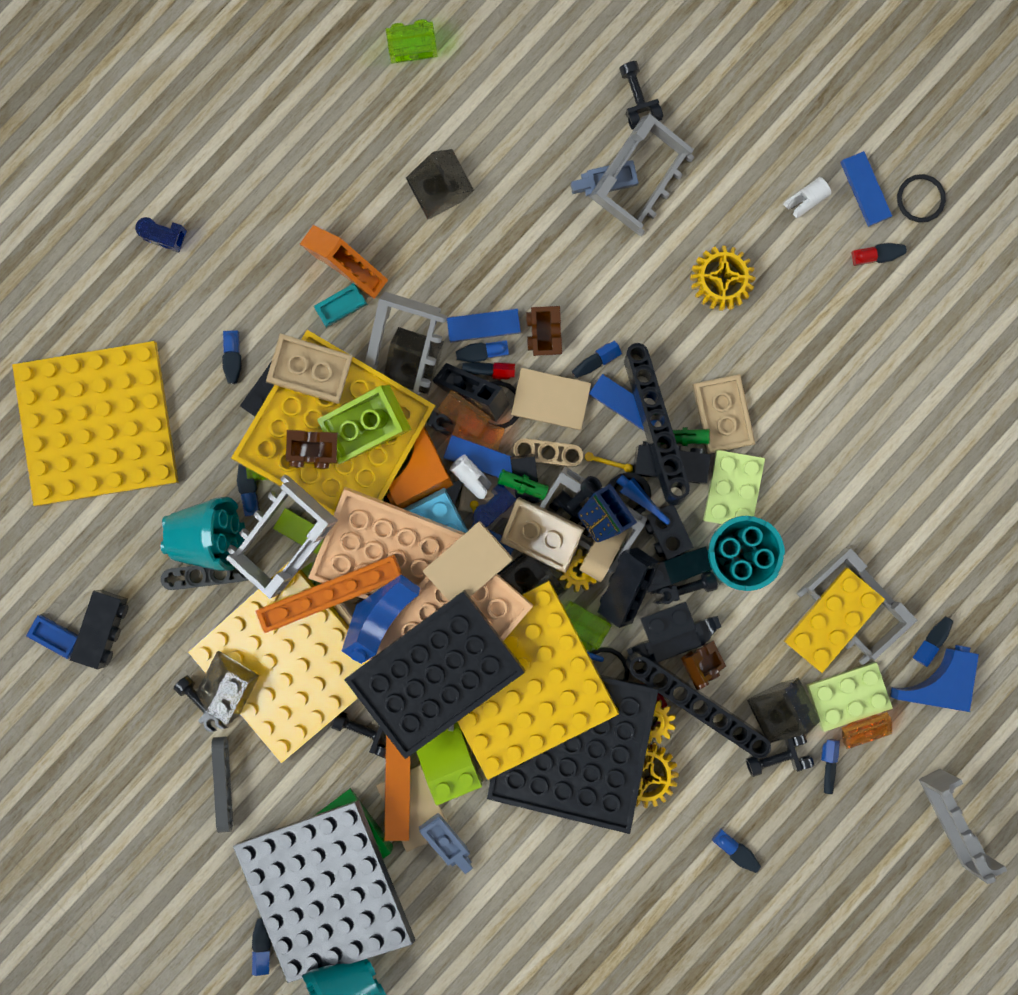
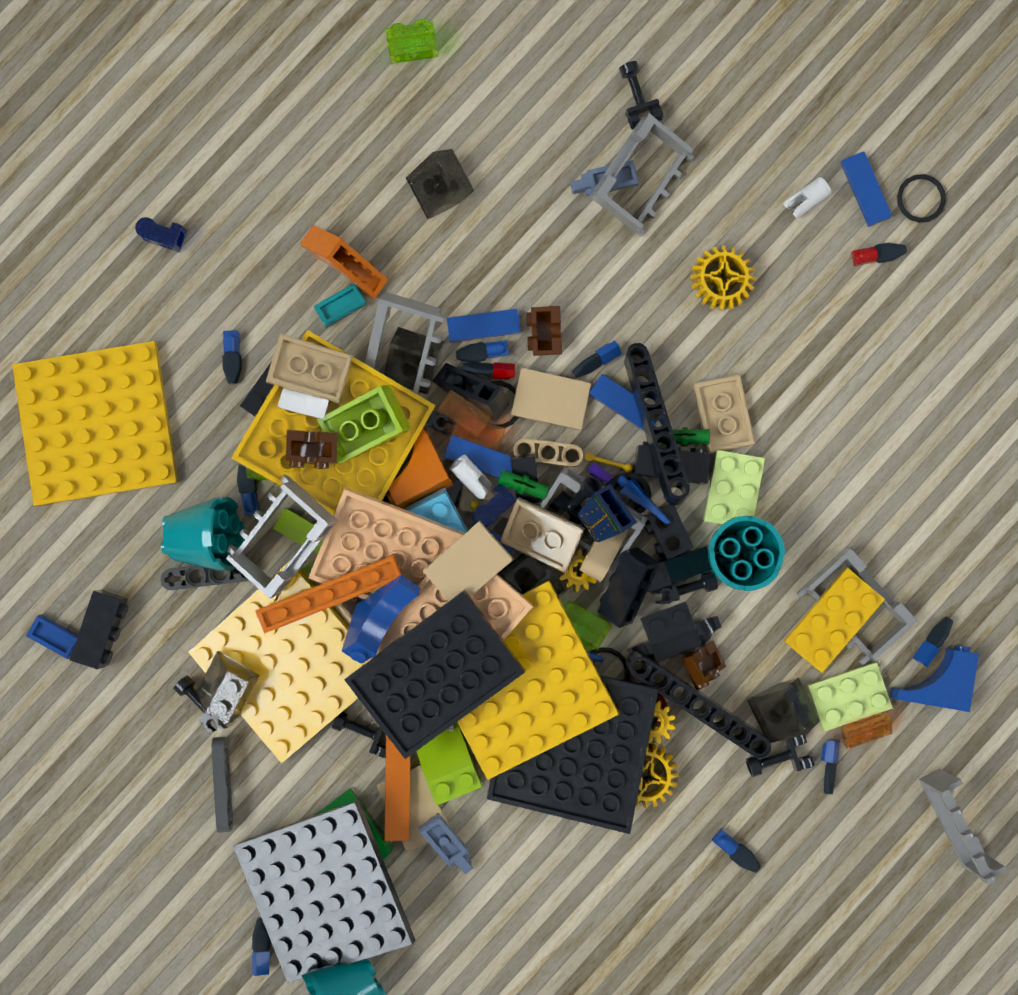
none -> white sticker [278,388,329,419]
none -> dark purple tile [587,463,613,484]

